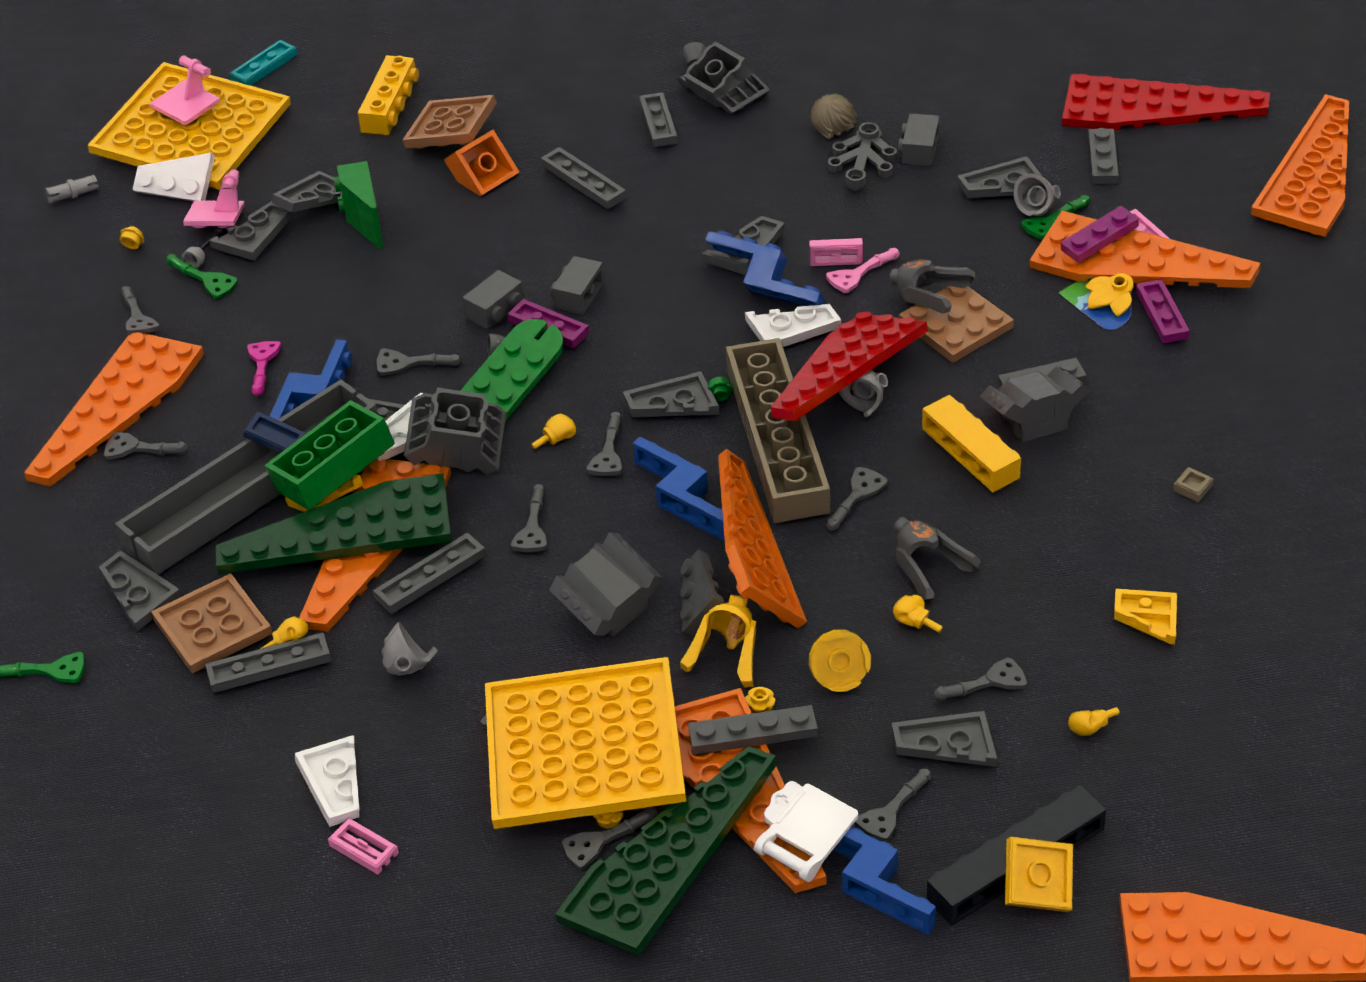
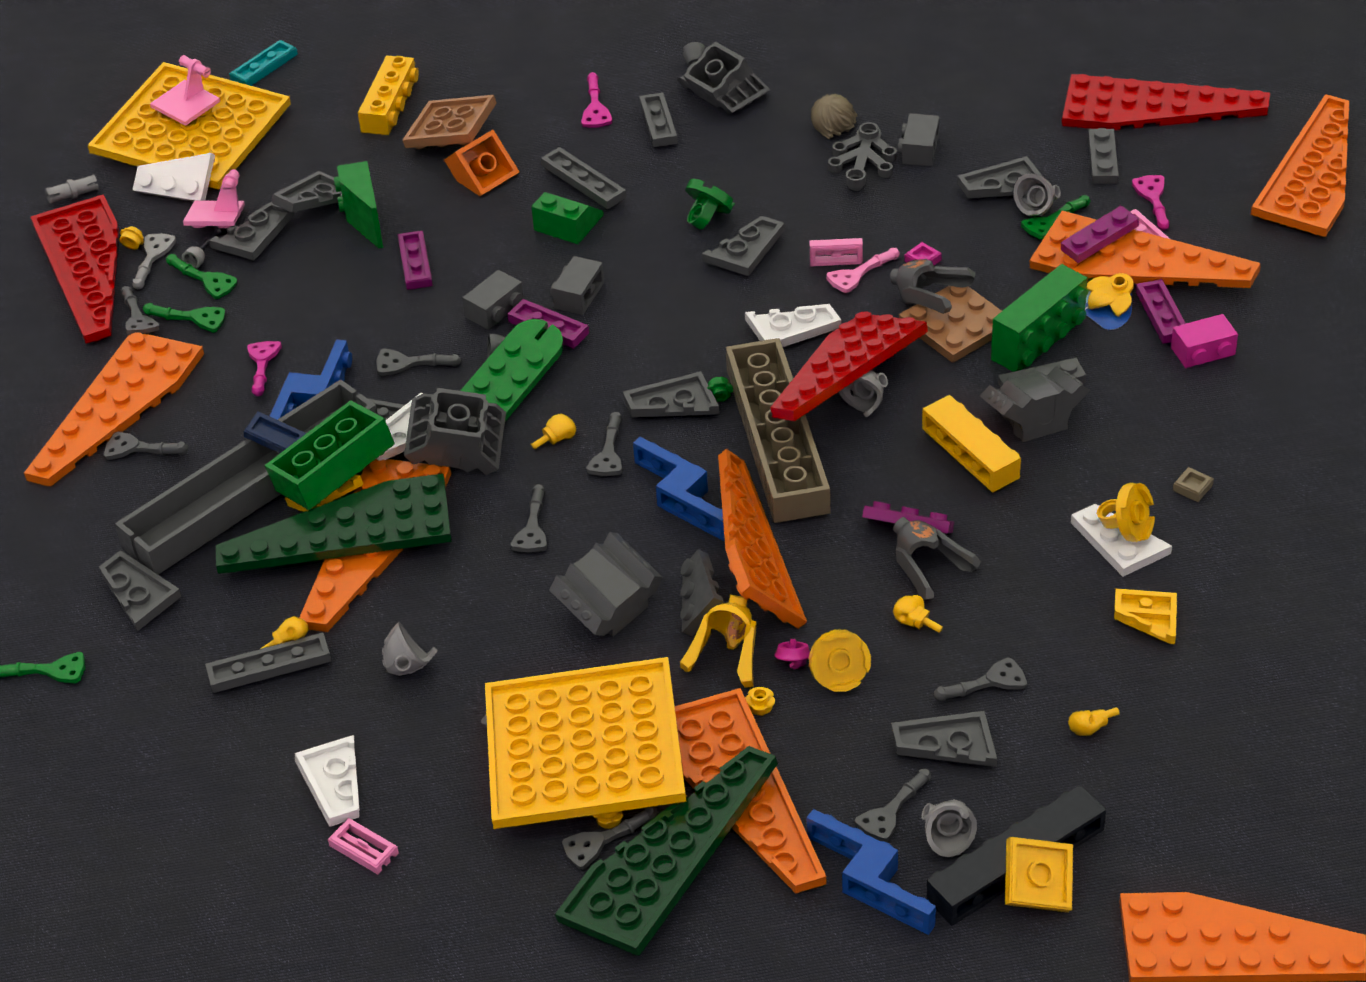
medium nougat plate [151,573,272,674] -> none
dark grey plate [373,532,486,614] -> none
dark grey plate [688,705,818,755] -> none
blue bracket [705,231,826,306] -> none
white piece [753,781,859,882] -> none
dark grey piece [826,467,888,532] -> none
none -> red wing [30,194,119,344]
none -> light grey piece [132,233,177,290]
none -> green piece [143,303,225,333]
none -> magenta tile [397,230,433,290]
none -> green slope [531,192,604,244]
none -> dark pink piece [581,72,613,128]
none -> green tile [685,179,735,230]
none -> dark pink hat [774,639,810,670]
none -> magenta plate [862,501,954,533]
none -> dark pink tile [904,242,942,265]
none -> light grey helmet [921,799,977,857]
none -> green brick [991,264,1088,372]
none -> white wing [1071,504,1172,577]
none -> yellow tile [1096,483,1155,542]
none -> dark pink piece [1132,175,1170,231]
none -> dark pink brick [1171,314,1238,368]

